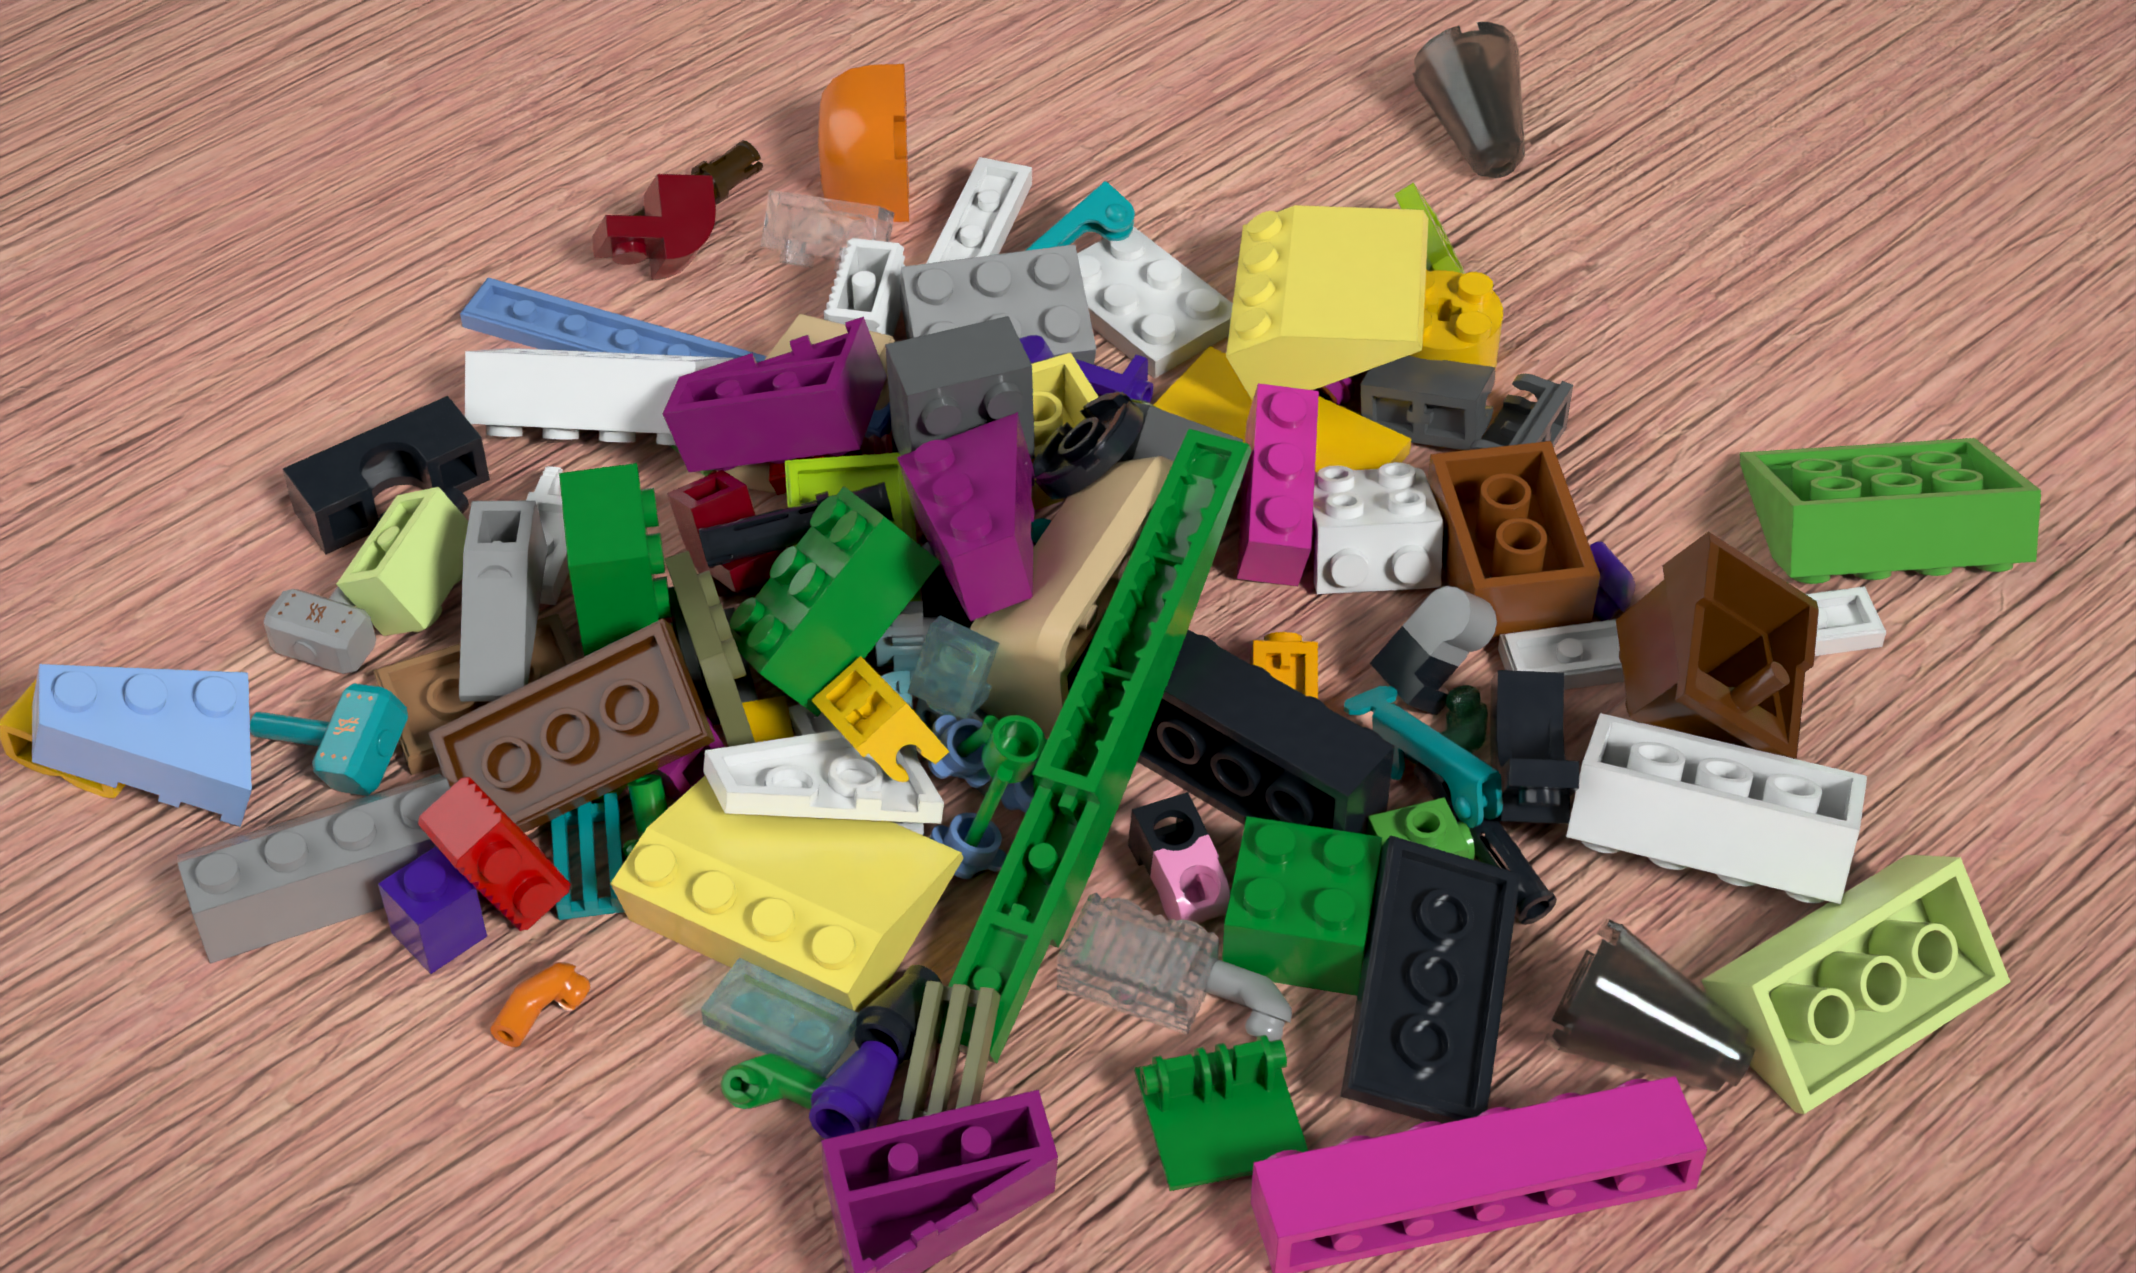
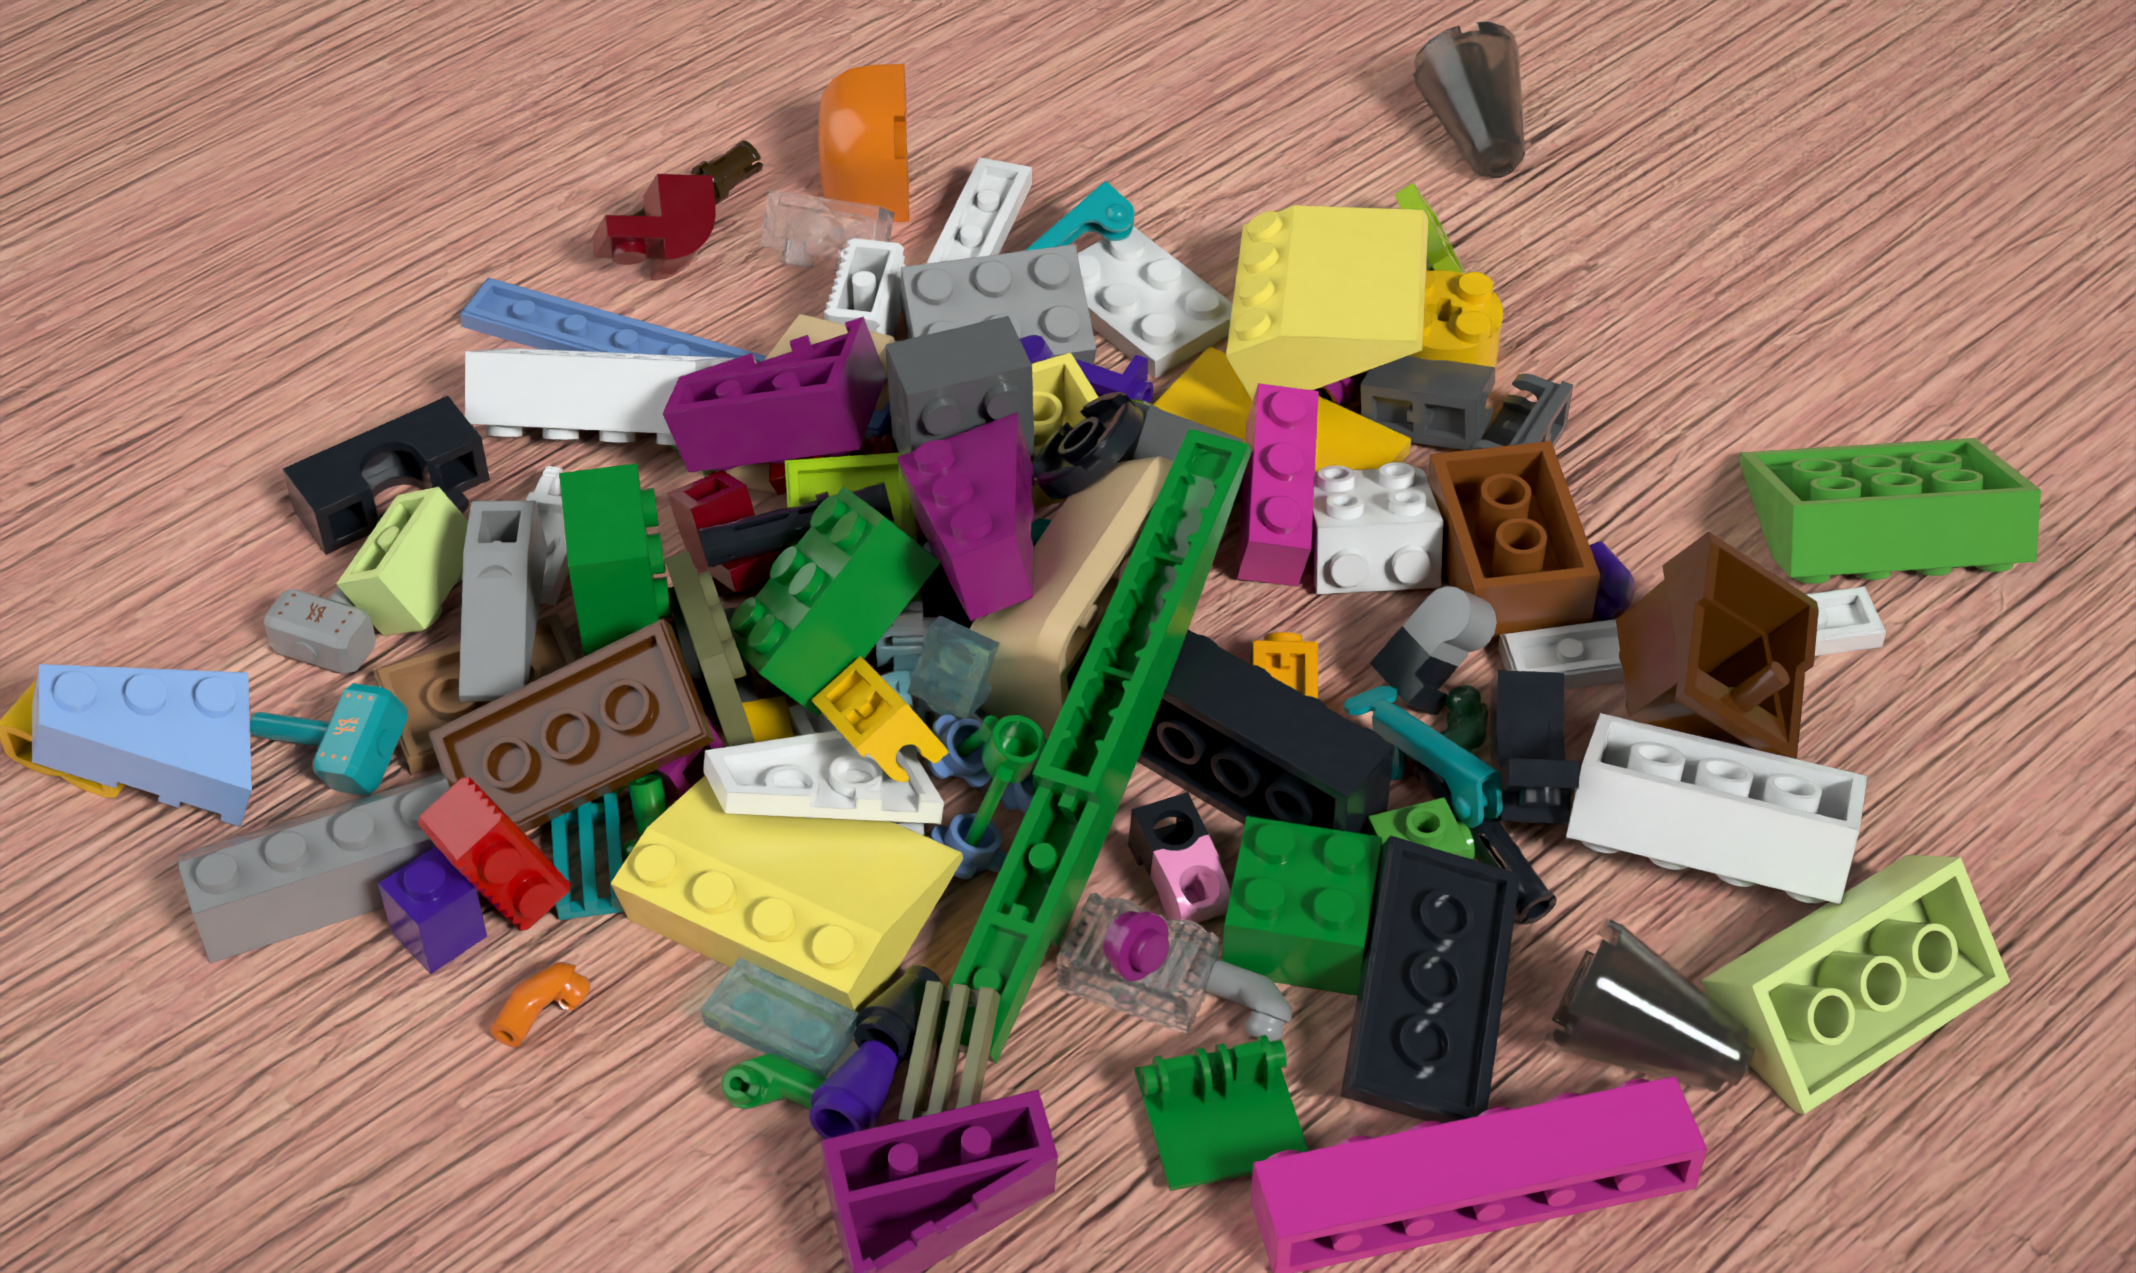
none -> magenta plate [1103,911,1169,981]

